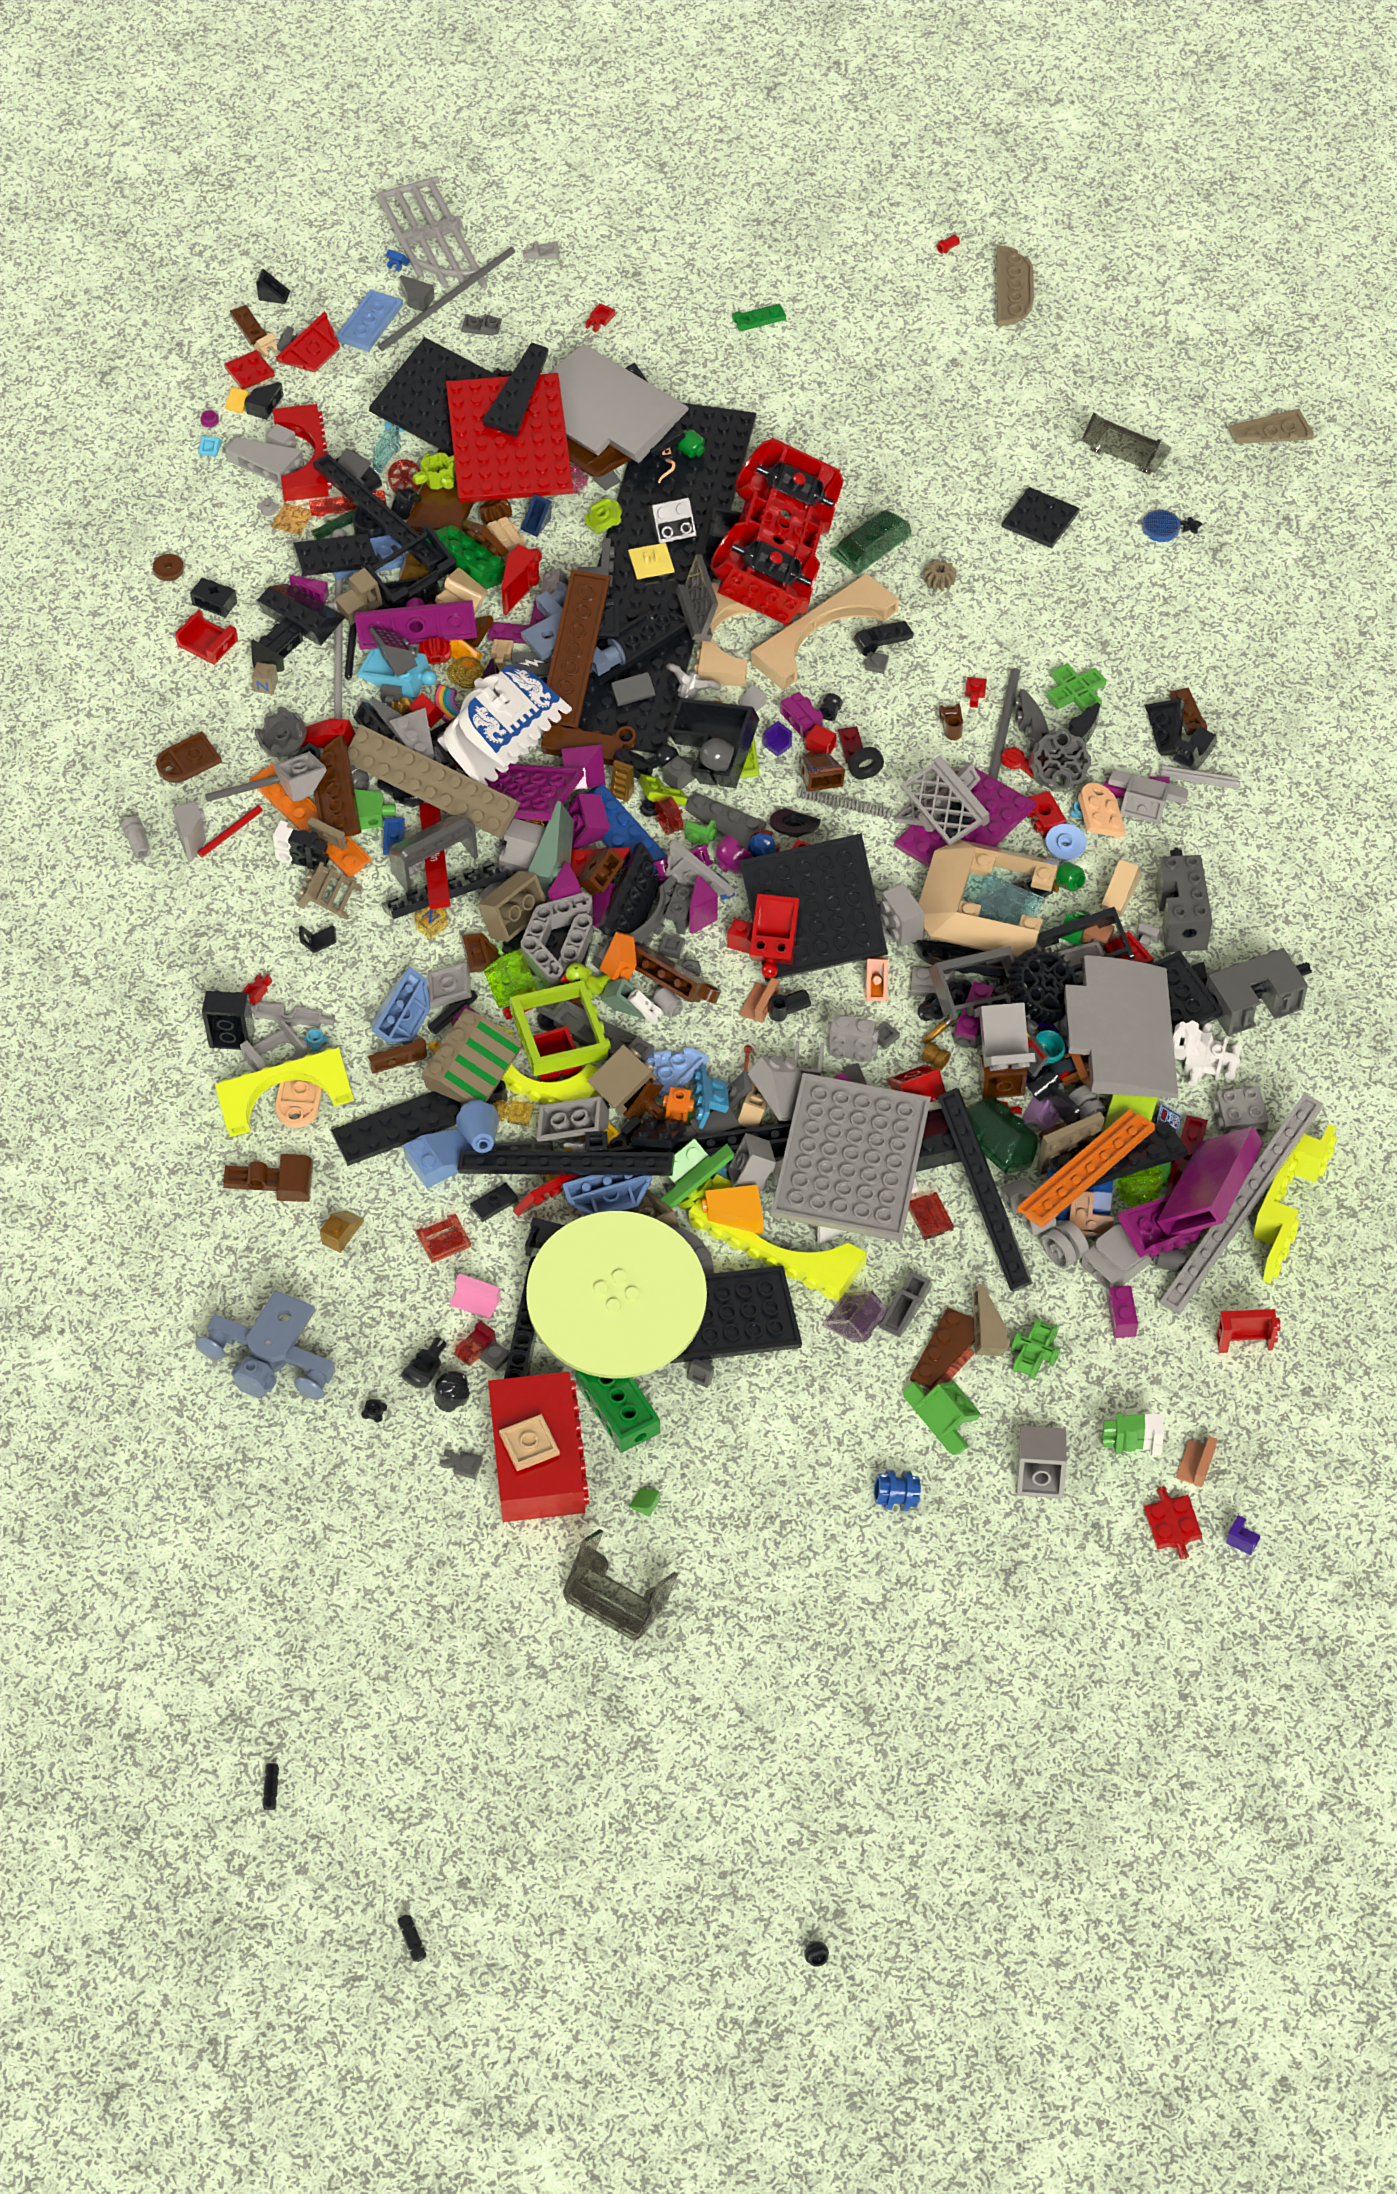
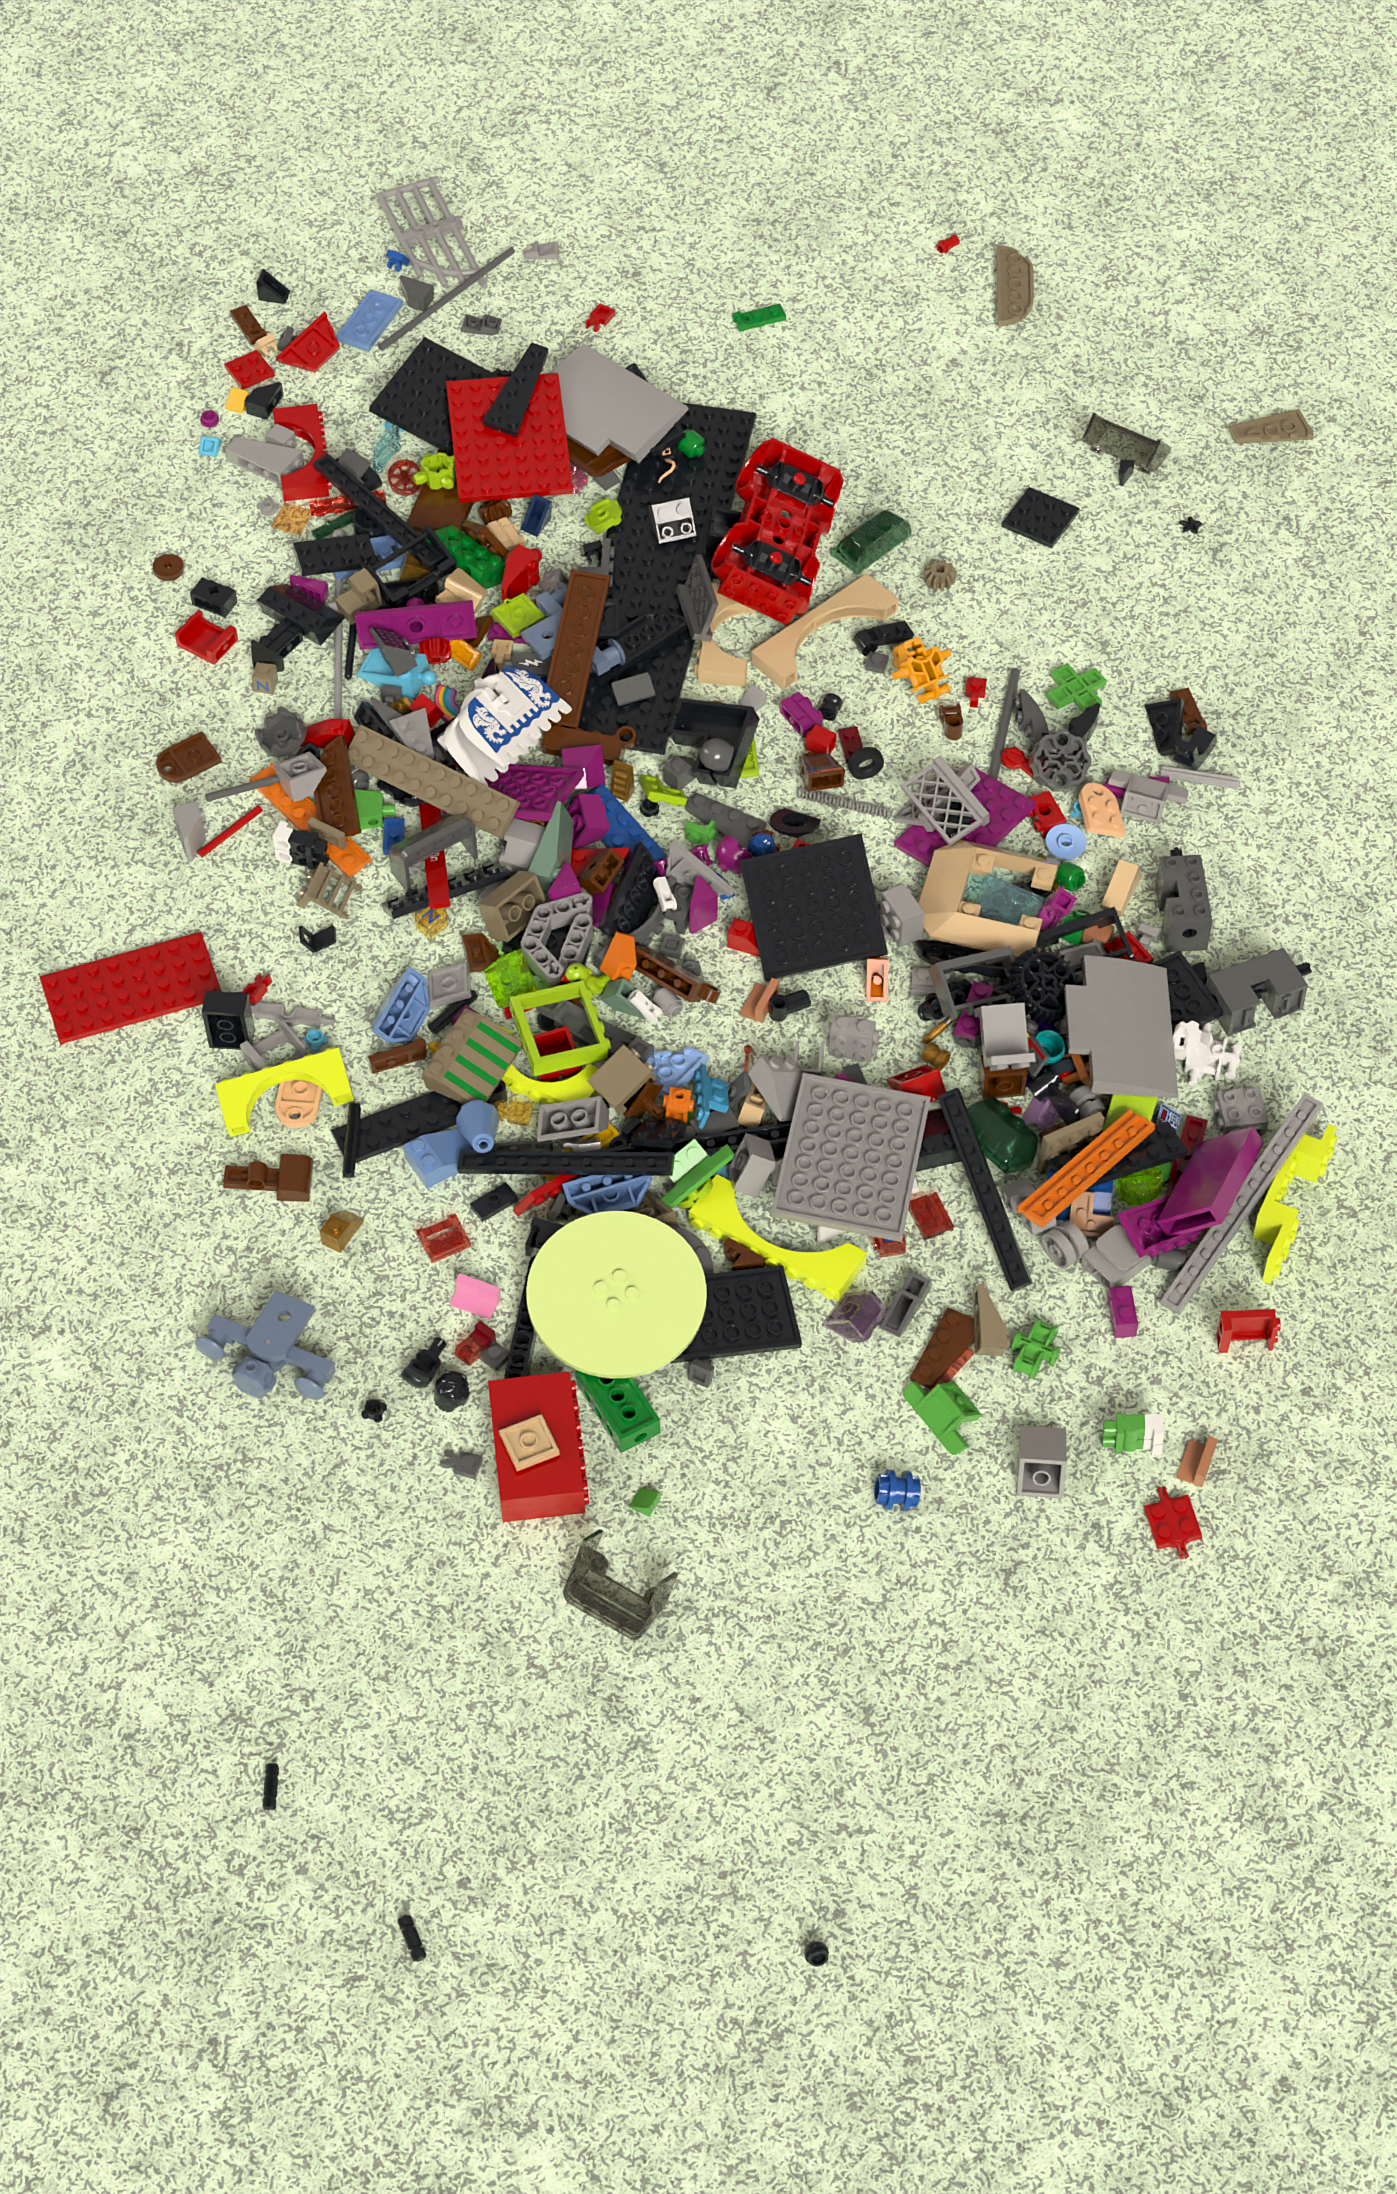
light grey axle [121,816,151,859] -> none
black bracket [391,488,422,520] -> none
clear yellow hair [447,656,485,689] -> none
black slope [585,1131,608,1152] -> none
black beam [613,745,679,779] -> none
light yellow piece [628,543,674,579] -> none
clear red wheel [654,796,683,835] -> none
light grey piece [666,663,721,699] -> none
light orange slope [701,1185,764,1234] -> none
red slope [749,894,799,979] -> none
dark purple panel [764,721,792,757] -> none
dark grey plate [876,1021,900,1050] -> none
tile [1142,510,1181,542] -> none
dark purple panel [1226,1515,1261,1555] -> none
none -> red plate [39,931,221,1045]
none -> black axle [342,1103,361,1178]
none -> lime plate [491,593,546,639]
none -> dark grey tile [545,1193,573,1222]
none -> black tile [580,540,602,563]
none -> white bar [653,877,677,912]
none -> reddish brown slope [724,1237,765,1271]
none -> clear red brick [872,1233,906,1258]
none -> light orange piece [892,637,951,704]
none -> magenta slope [1036,887,1077,932]
none -> black slope [1119,460,1135,486]

